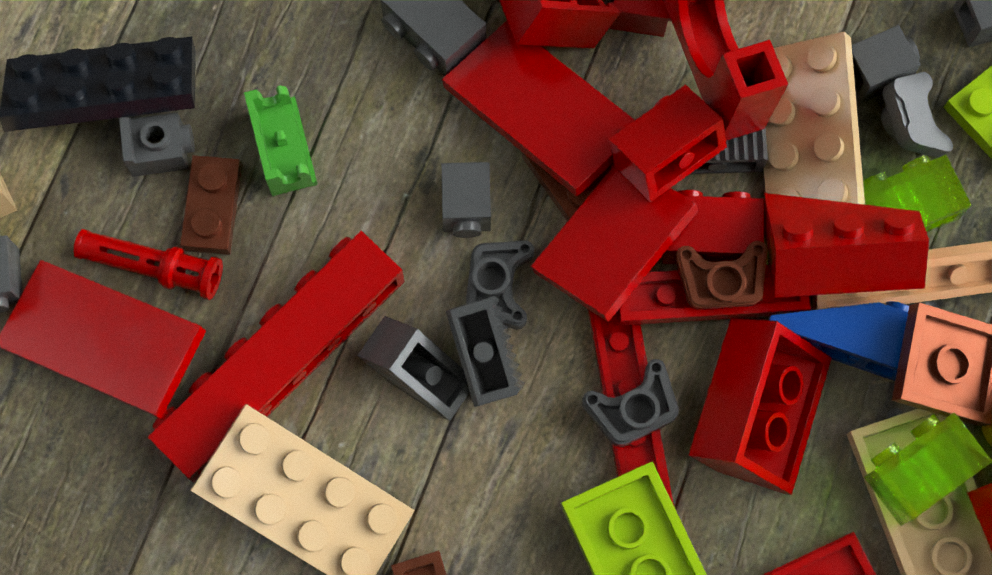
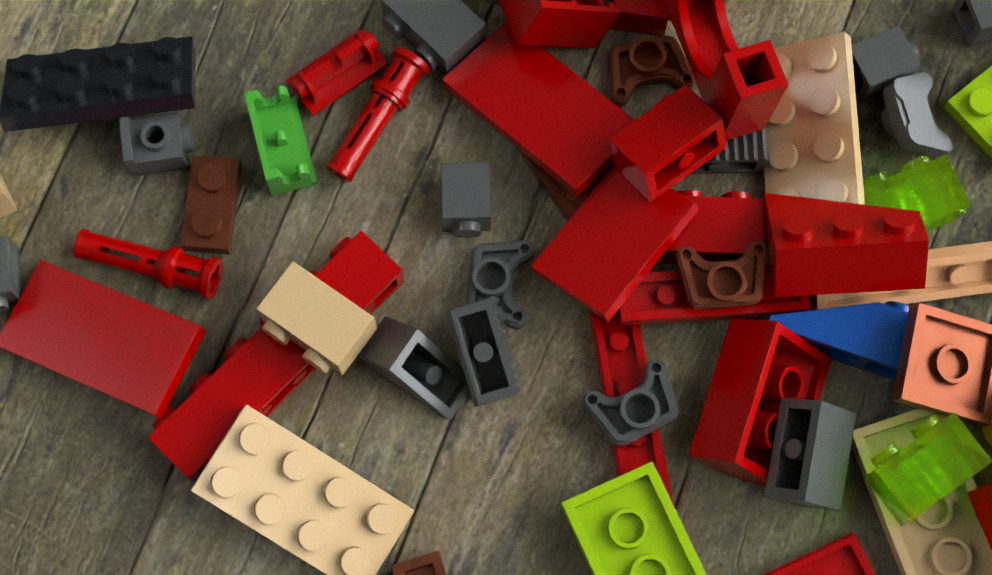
none -> tan brick [257,261,377,376]
none -> red hinge [286,29,389,116]
none -> red pin [325,47,431,183]
none -> copper piece [608,35,695,107]
none -> dark grey brick [764,398,857,511]

